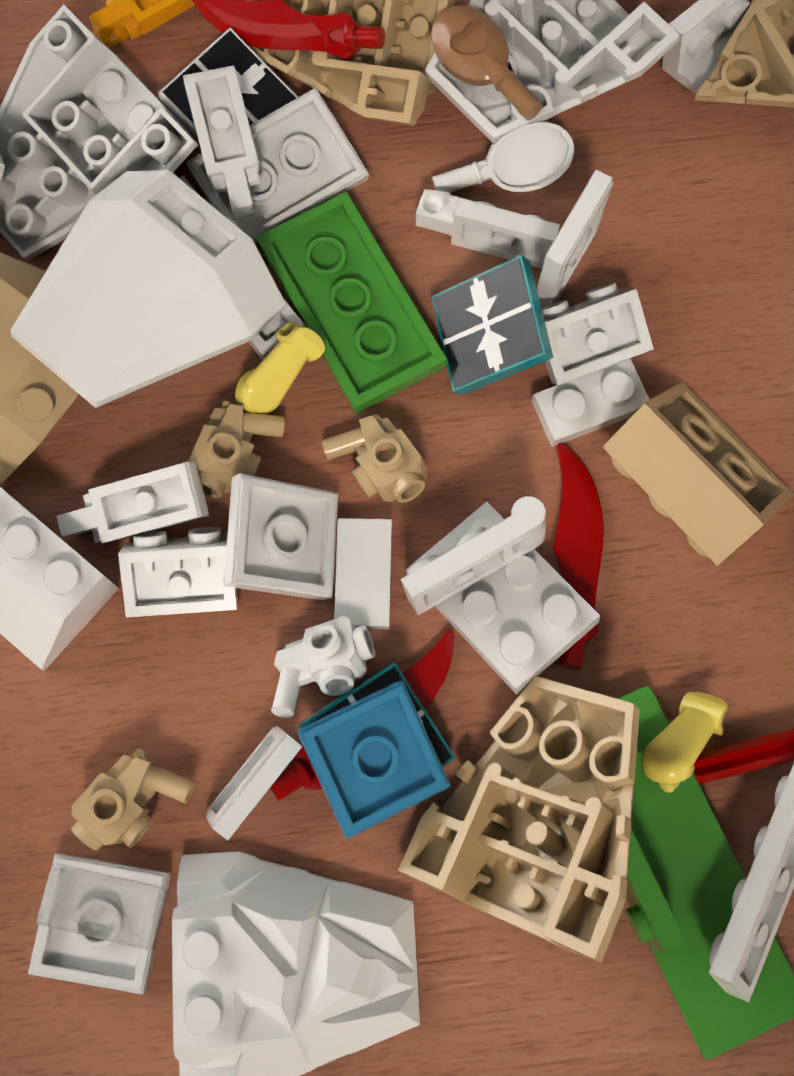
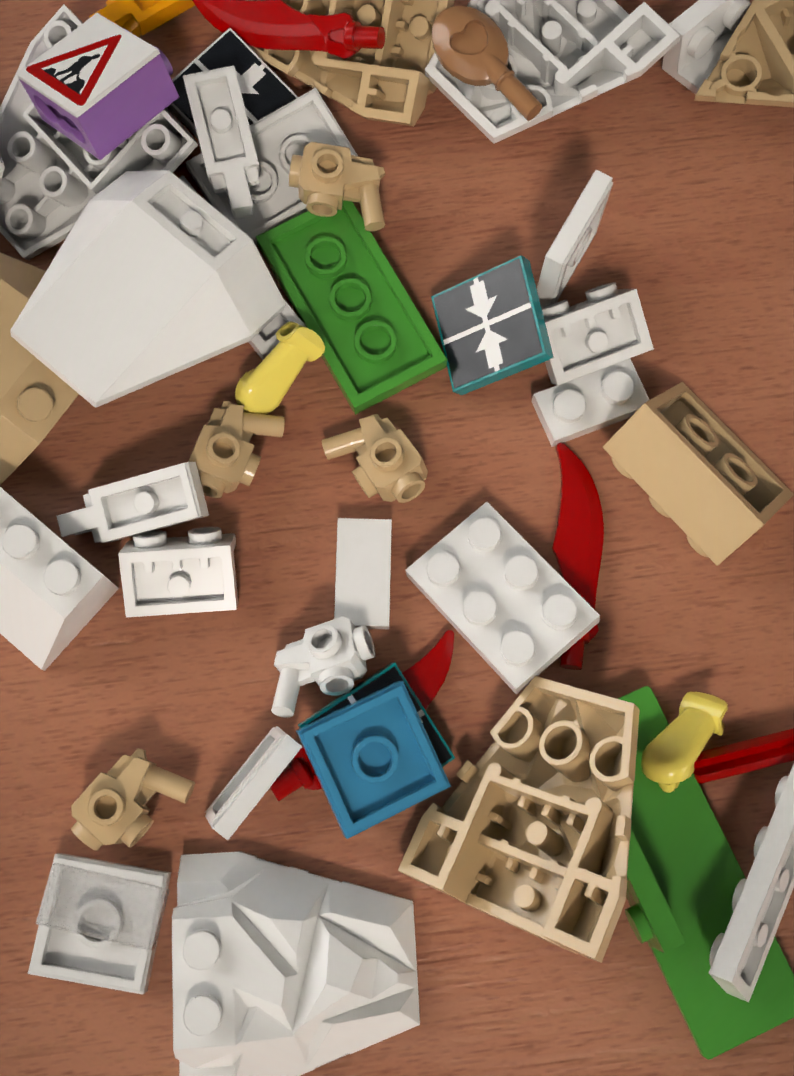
white tile [224,473,338,601] -> none
white plate [401,496,546,615] -> none
white hinge [415,189,560,269] -> none
white piece [432,121,574,193] -> none
none -> piece [16,13,179,160]
none -> tan piece [289,142,385,231]

